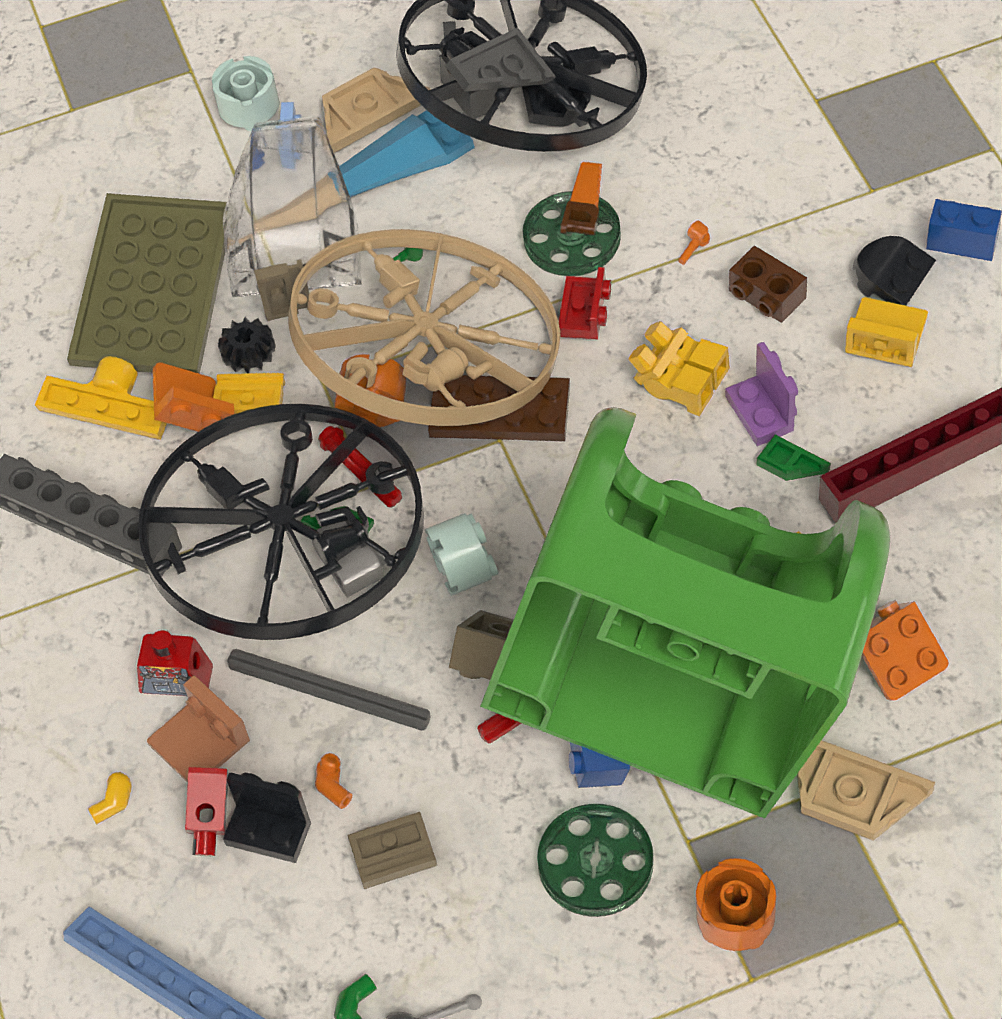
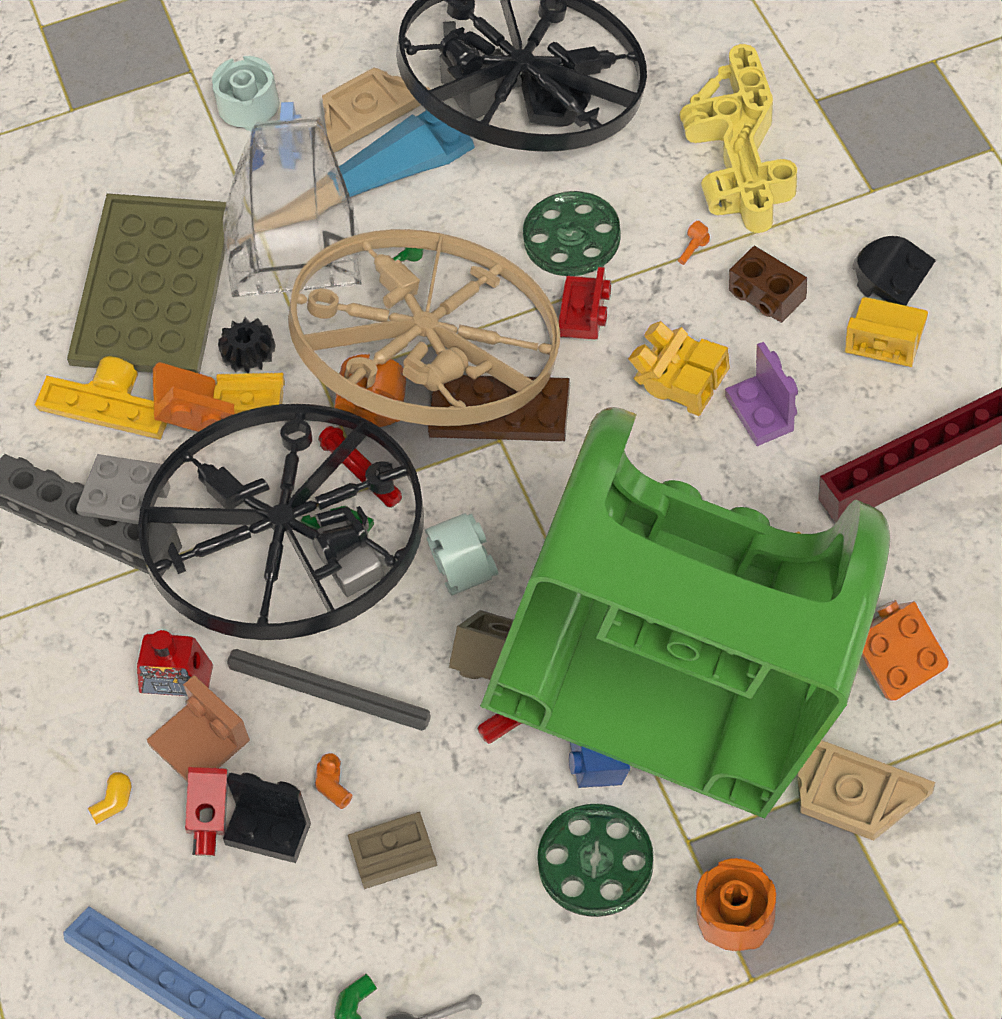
dark tan plate [254,259,310,321] -> none
dark grey wing [445,27,556,91] -> none
piece [560,162,602,236] -> none
green tile [756,434,831,481] -> none
blue brick [926,199,1002,261] -> none
none -> light grey bracket [76,454,170,524]
none -> light yellow beam [679,44,797,233]

